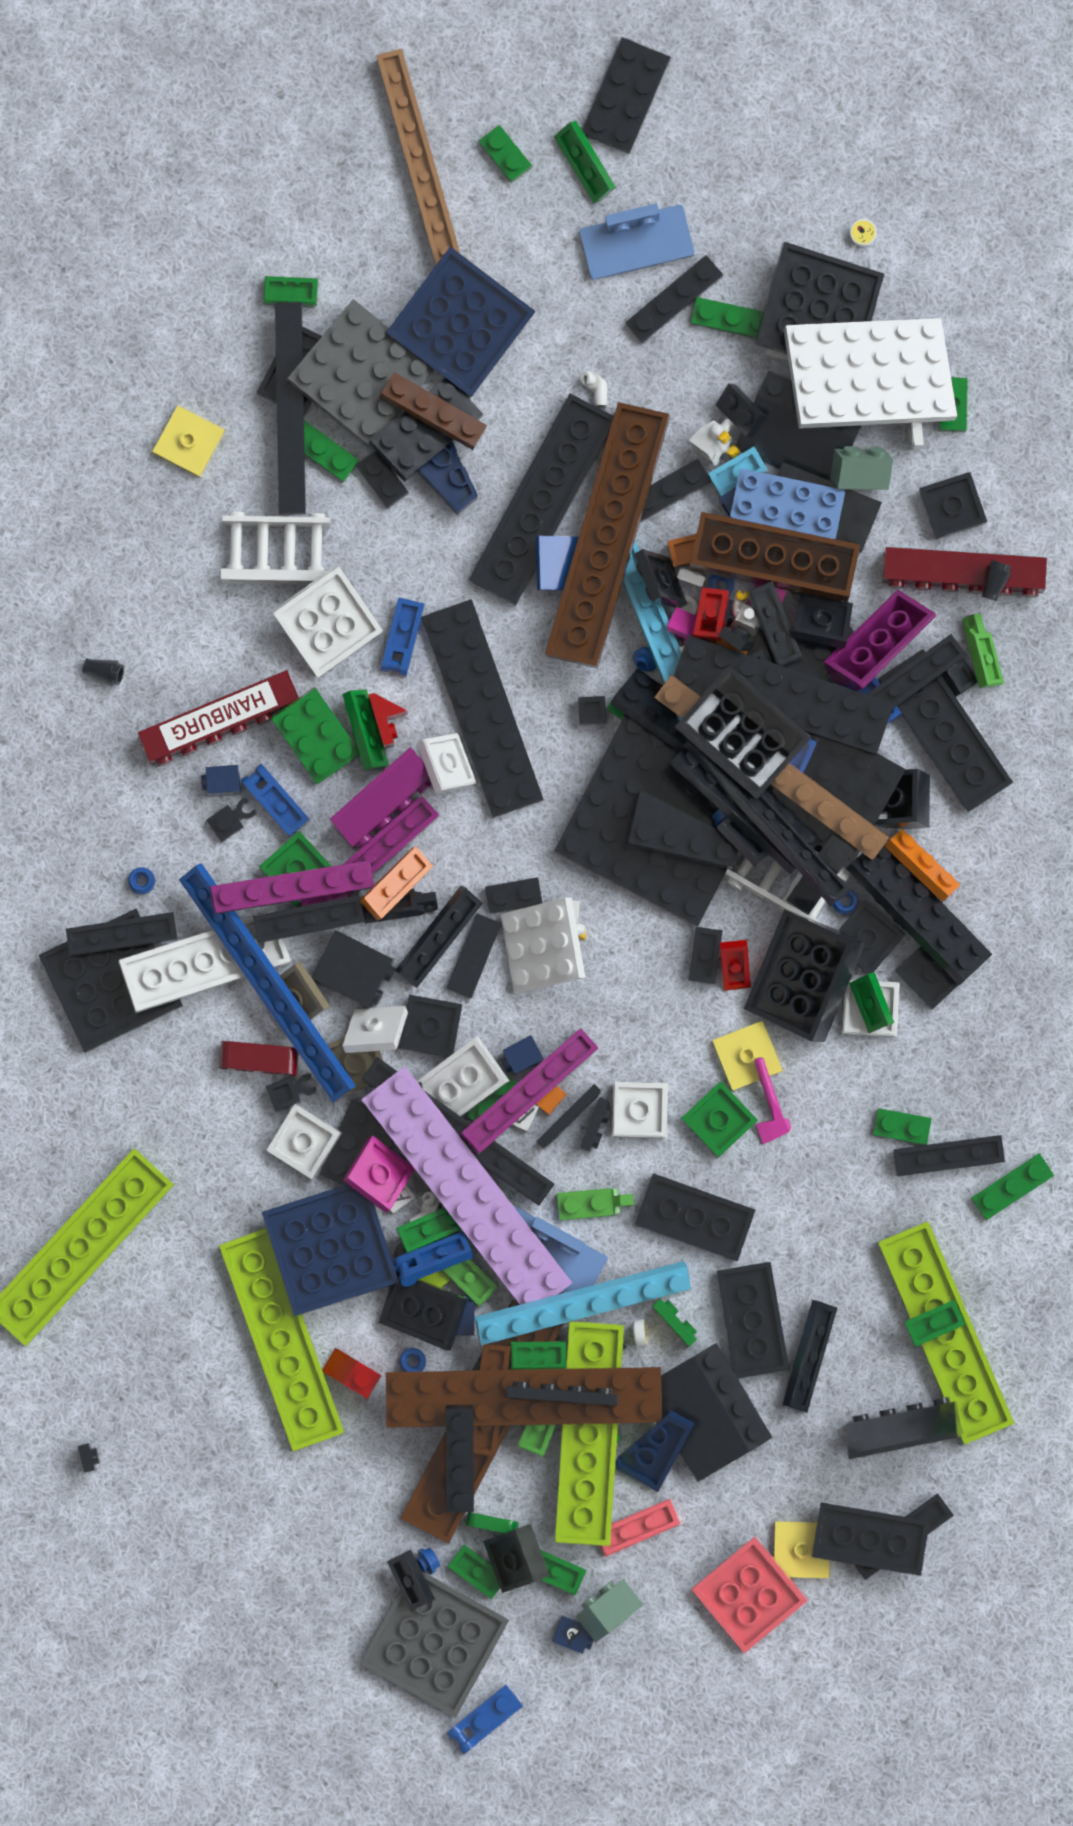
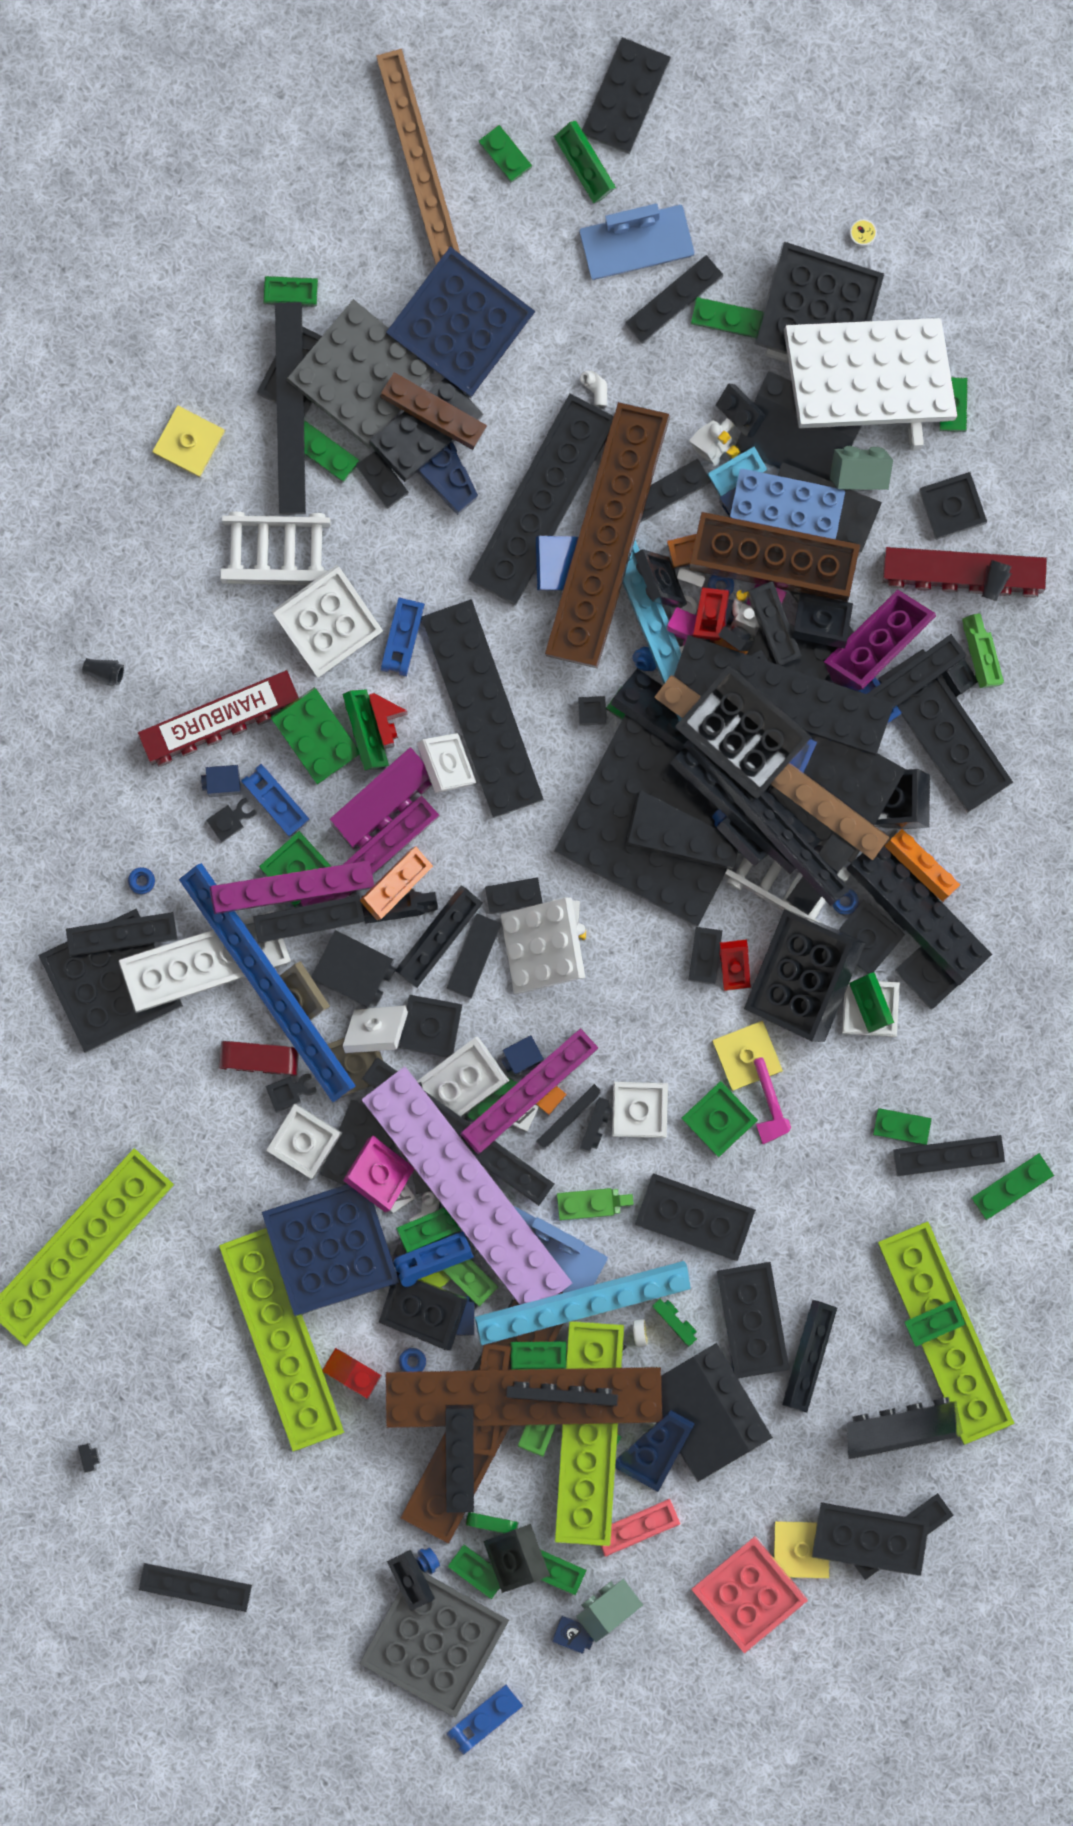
none -> black plate [139,1563,252,1612]

